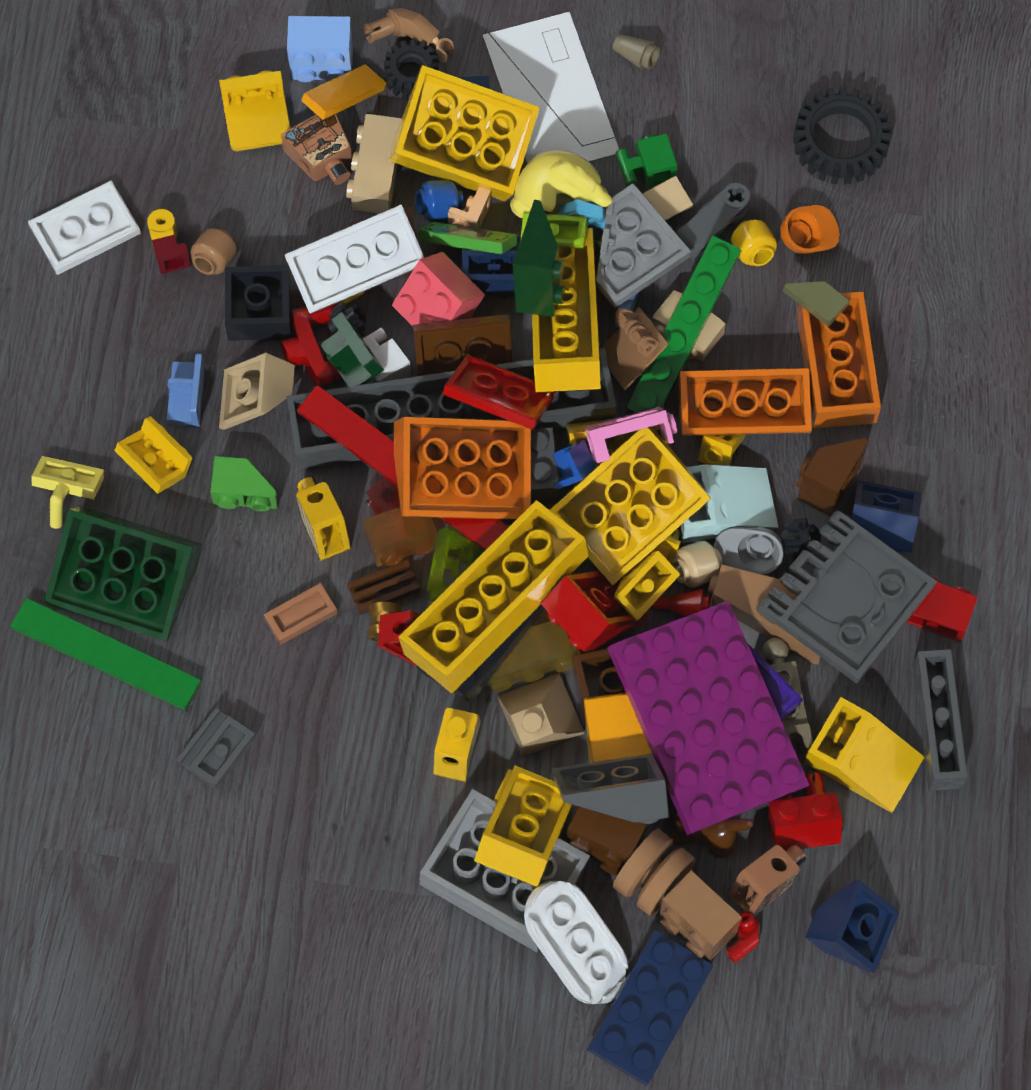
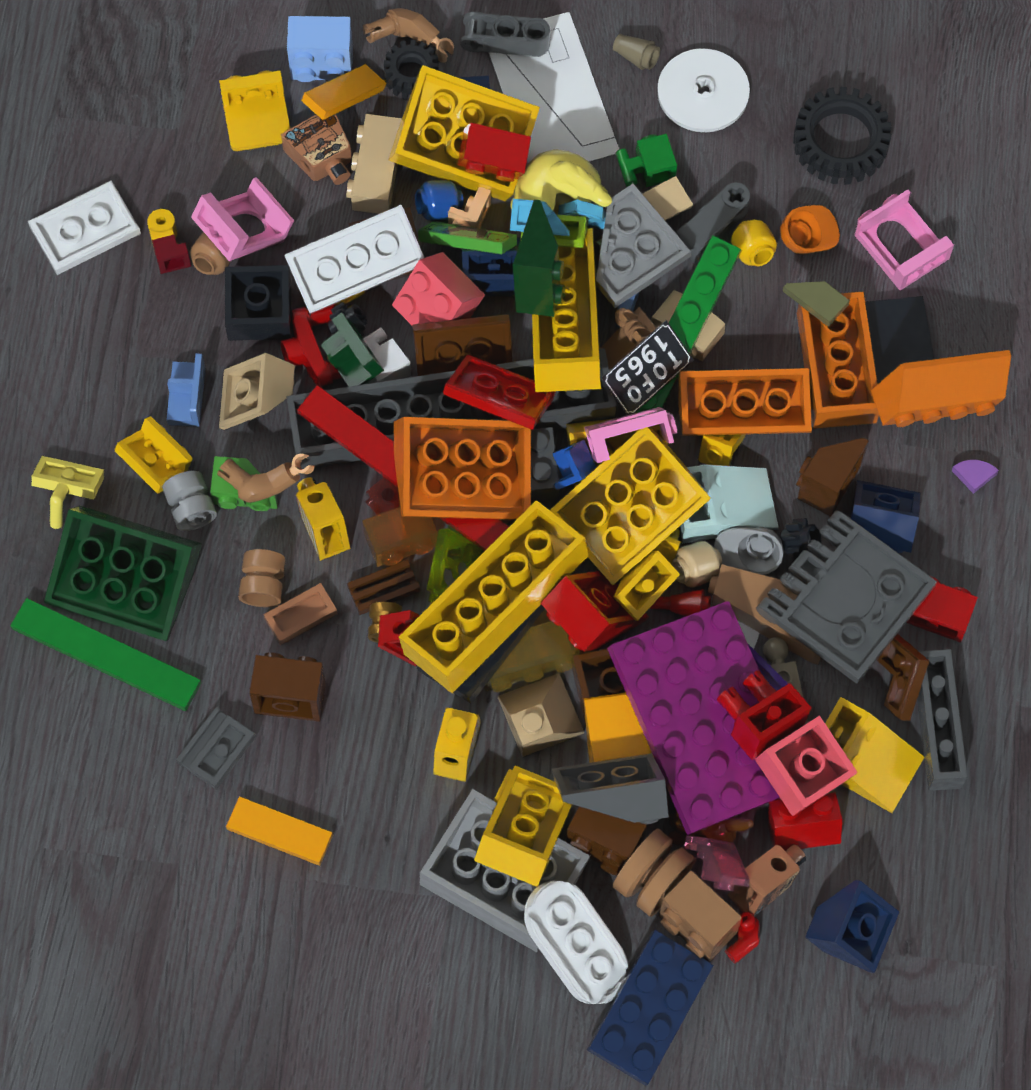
none -> light grey wheel [162,471,217,531]
none -> bright pink panel [191,177,294,261]
none -> medium nougat arm [217,454,314,503]
none -> light orange tile [226,796,333,866]
none -> medium nougat wheel [238,549,286,607]
none -> reddish brown brick [250,653,326,722]
none -> red brick [457,122,531,182]
none -> dark grey piece [460,12,550,57]
none -> medium azure tile [510,199,570,236]
none -> black sticker [601,320,694,415]
none -> white piece [657,49,750,132]
none -> clear pink slope [684,835,750,892]
none -> red brick [717,670,812,760]
none -> coral brick [755,715,858,816]
none -> bright pink panel [855,190,954,291]
none -> black tile [865,296,934,384]
none -> orange slope [871,350,1011,427]
none -> reddish brown tile [877,634,929,721]
none -> medium lavender tile [952,460,999,494]

